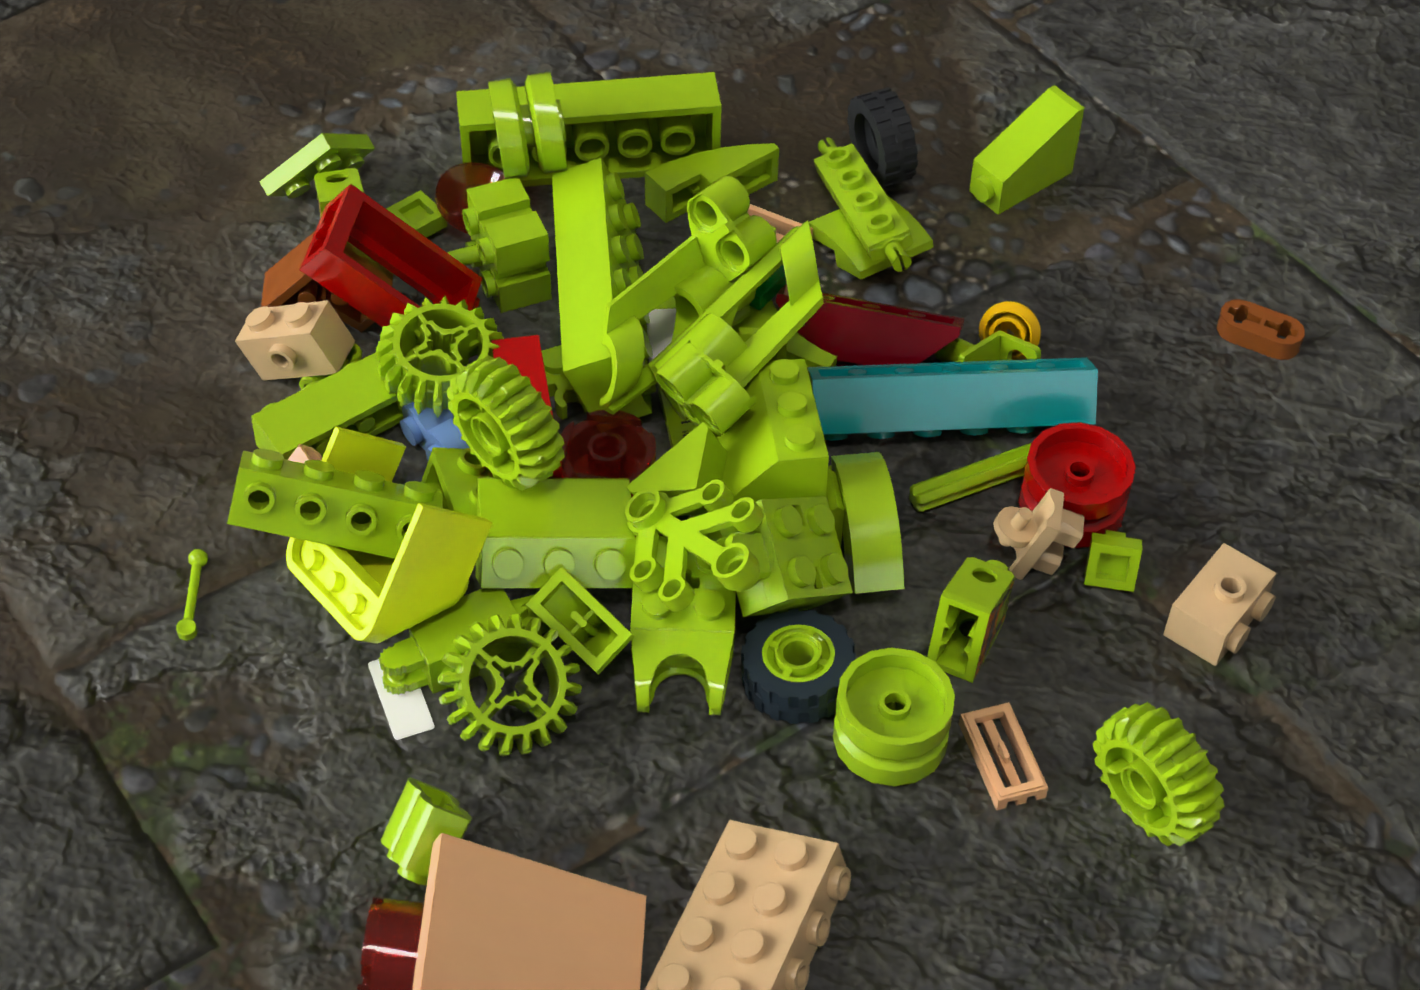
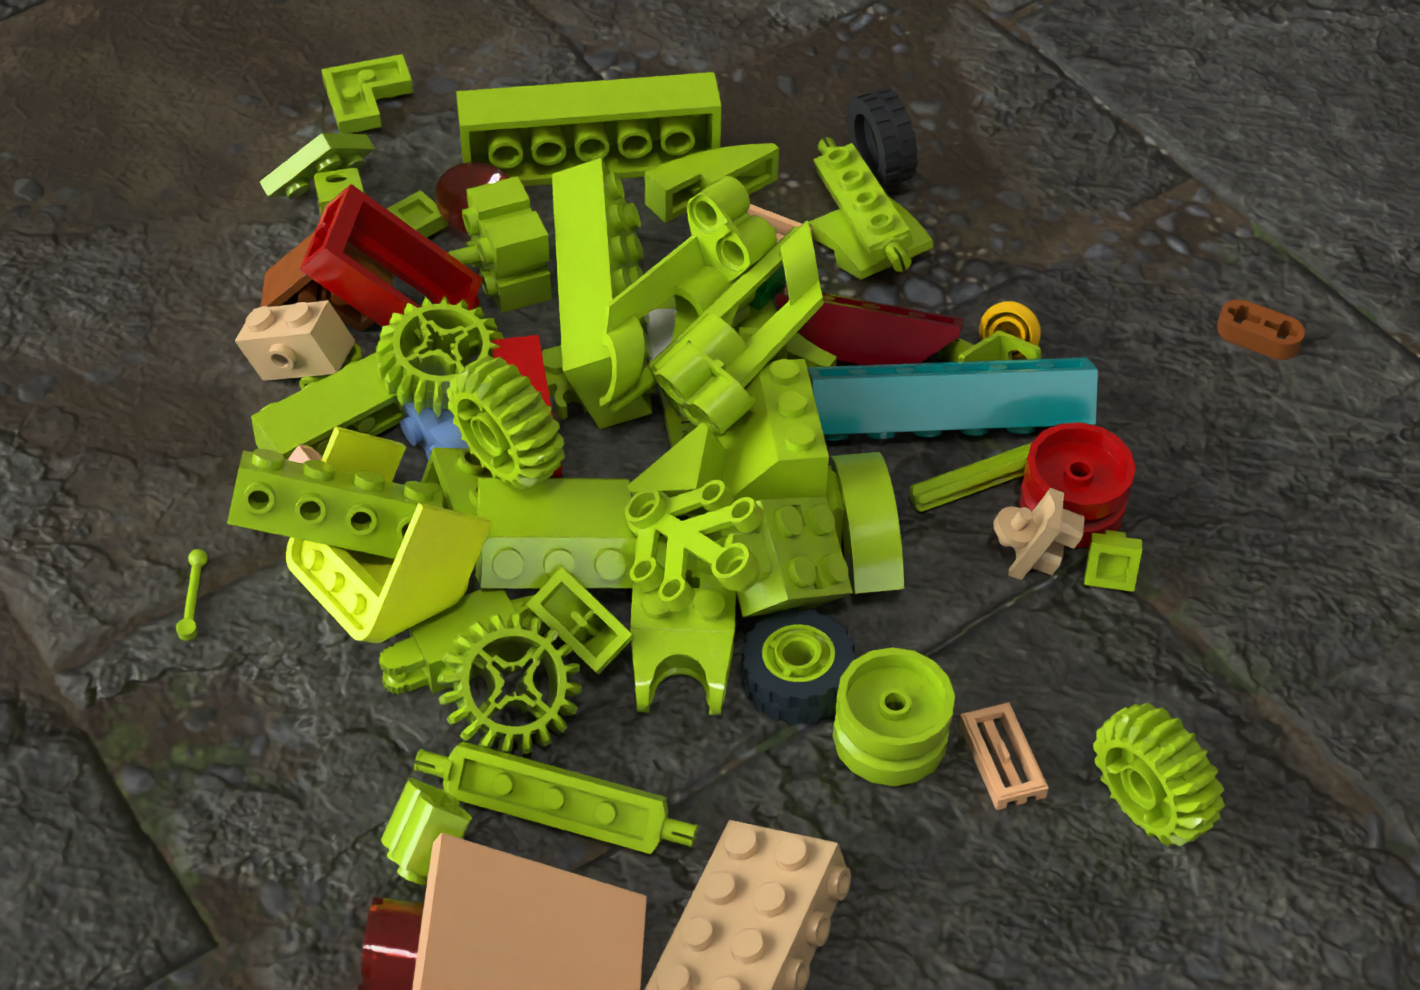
white sticker [368,659,435,740] -> none
lime wheel [488,72,567,179] -> none
clear red brick [561,410,656,497] -> none
lime torso [927,557,1015,683] -> none
lime slope [969,85,1085,215] -> none
tan brick [1163,543,1277,666] -> none
none -> lime plate [322,54,413,134]
none -> lime plate [414,741,699,854]

